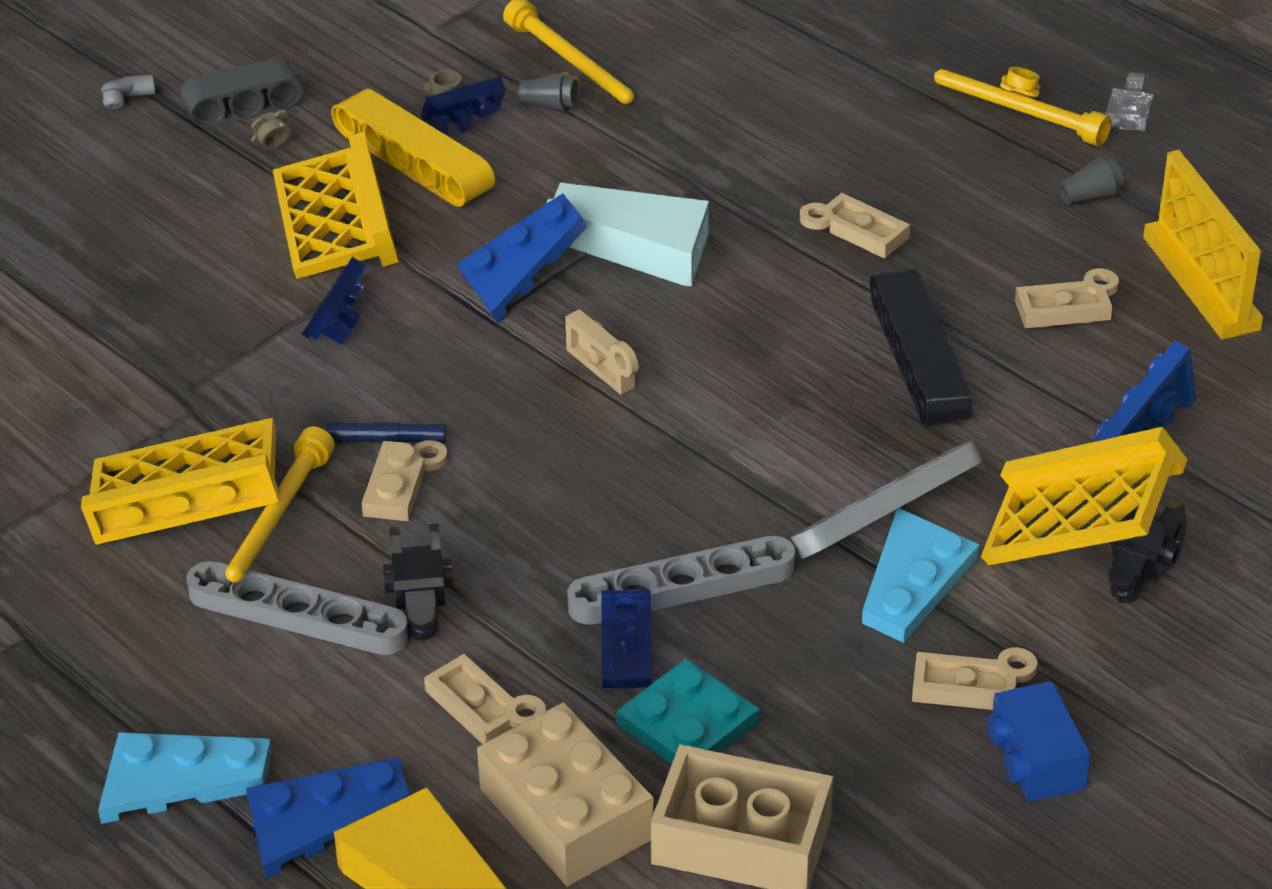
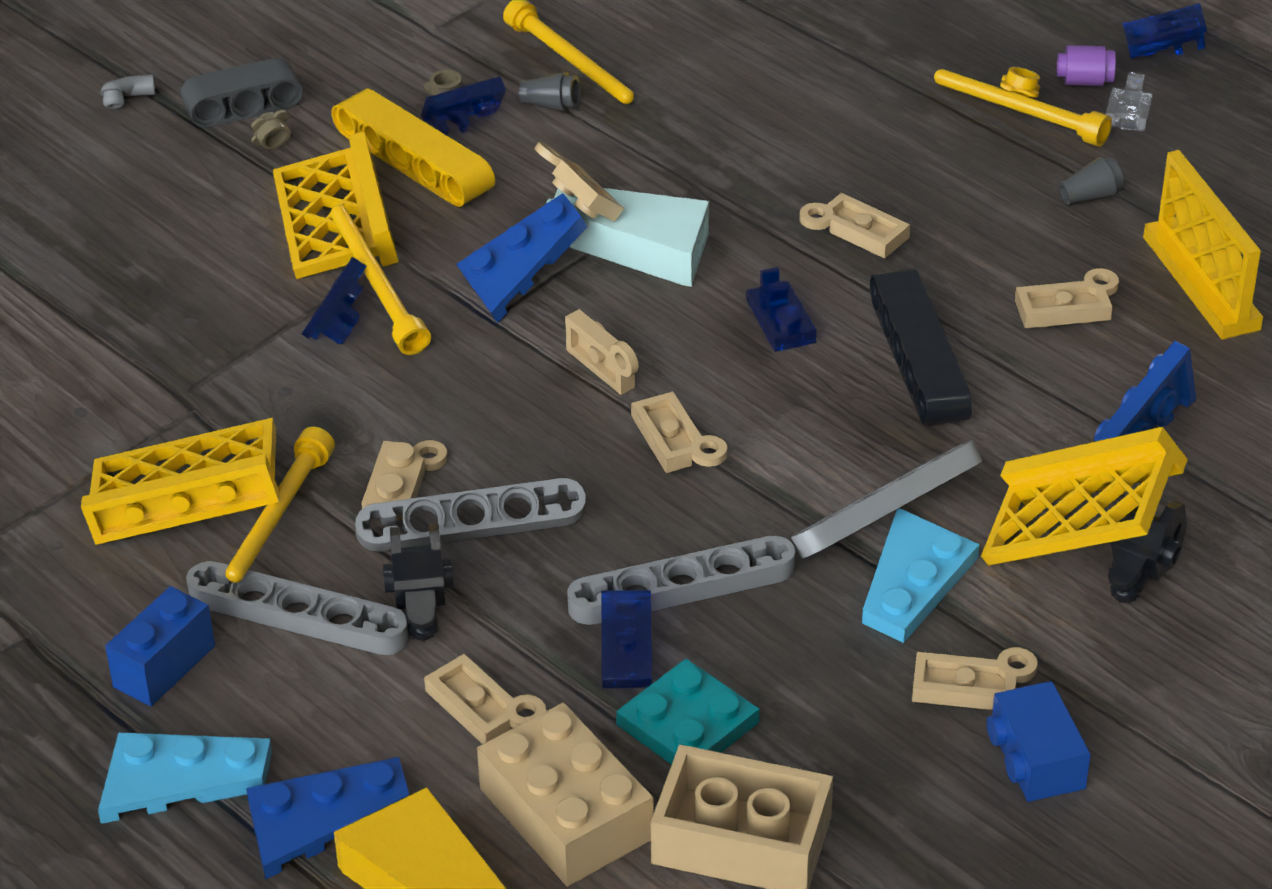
dark blue piece [326,422,446,442] -> none
none -> blue brick [105,586,215,707]
none -> yellow piece [330,205,431,355]
none -> light grey beam [355,478,586,552]
none -> tan hinge [534,141,624,222]
none -> tan hinge [631,392,727,473]
none -> clear blue plate [746,267,817,352]
none -> medium lavender brick [1057,45,1116,86]
none -> clear blue plate [1123,3,1207,58]

